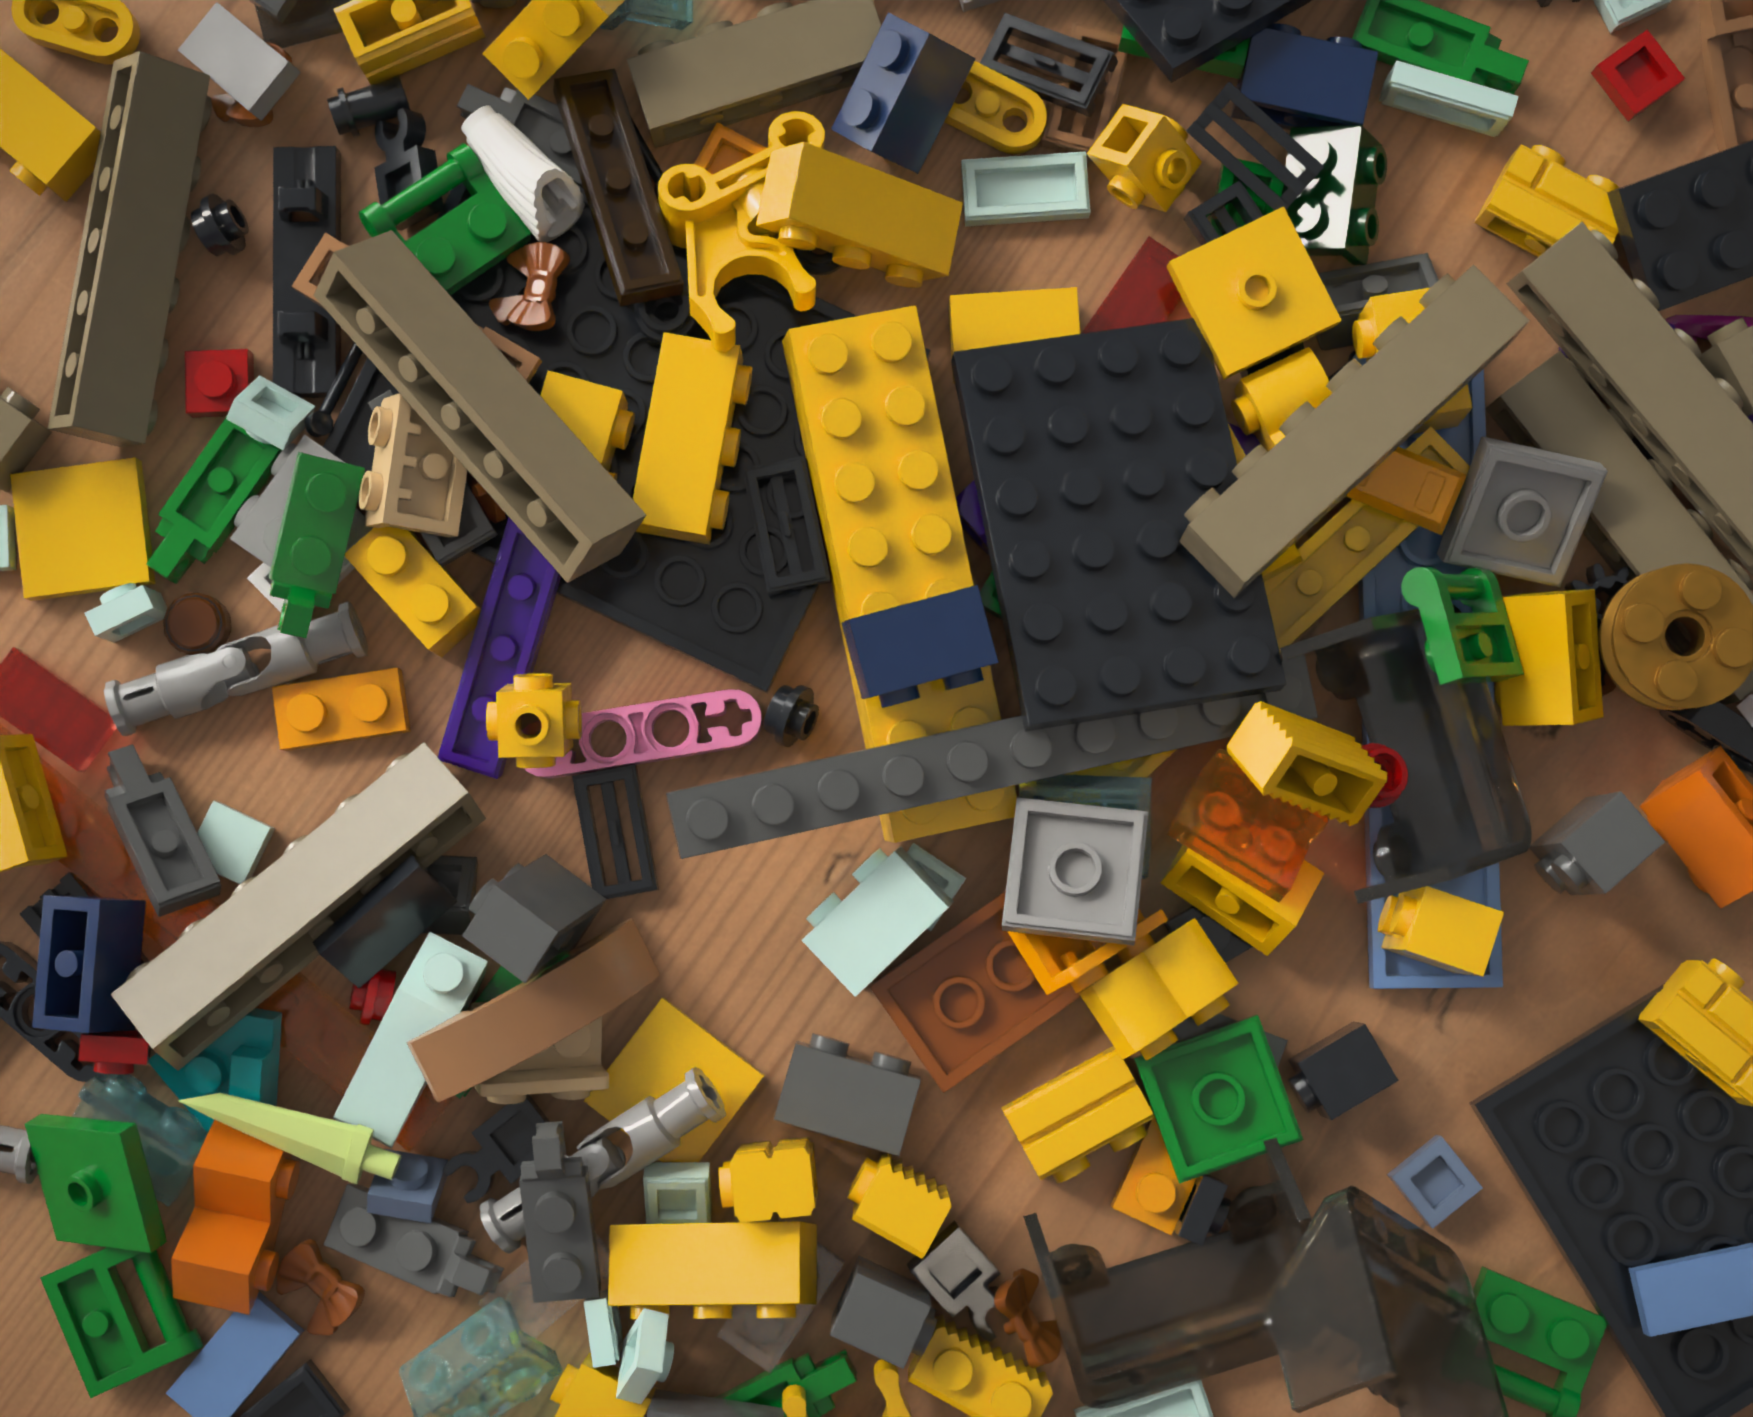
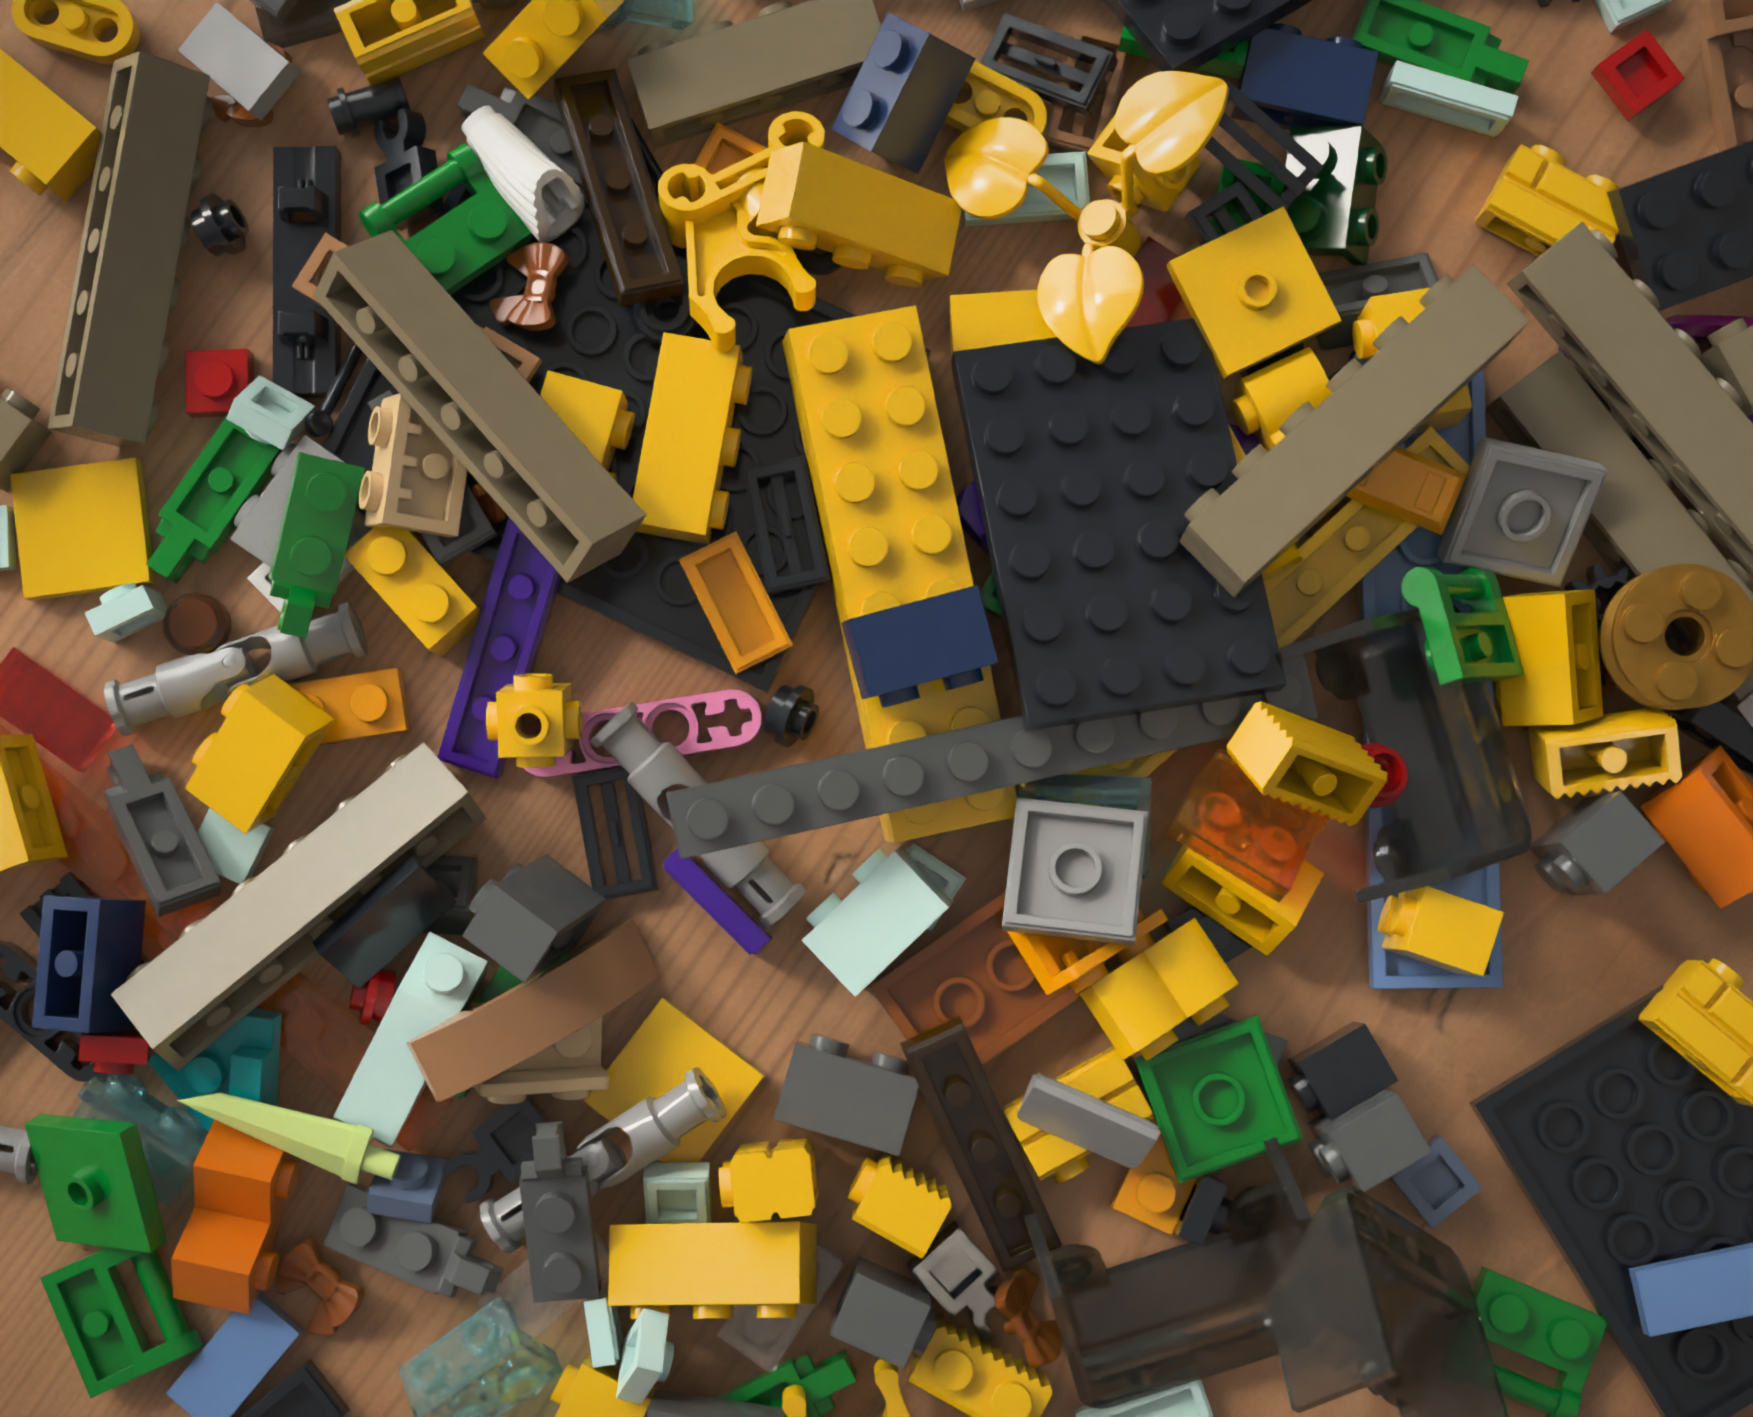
none -> yellow brick [185,674,335,835]
none -> light grey piece [589,701,807,928]
none -> dark purple tile [663,848,773,955]
none -> light orange tile [679,531,793,674]
none -> dark brown tile [900,1016,1062,1272]
none -> yellow plant [944,71,1229,364]
none -> light grey slope [1017,1072,1161,1168]
none -> dark grey brick [1307,1089,1432,1193]
none -> yellow brick [1528,707,1682,800]

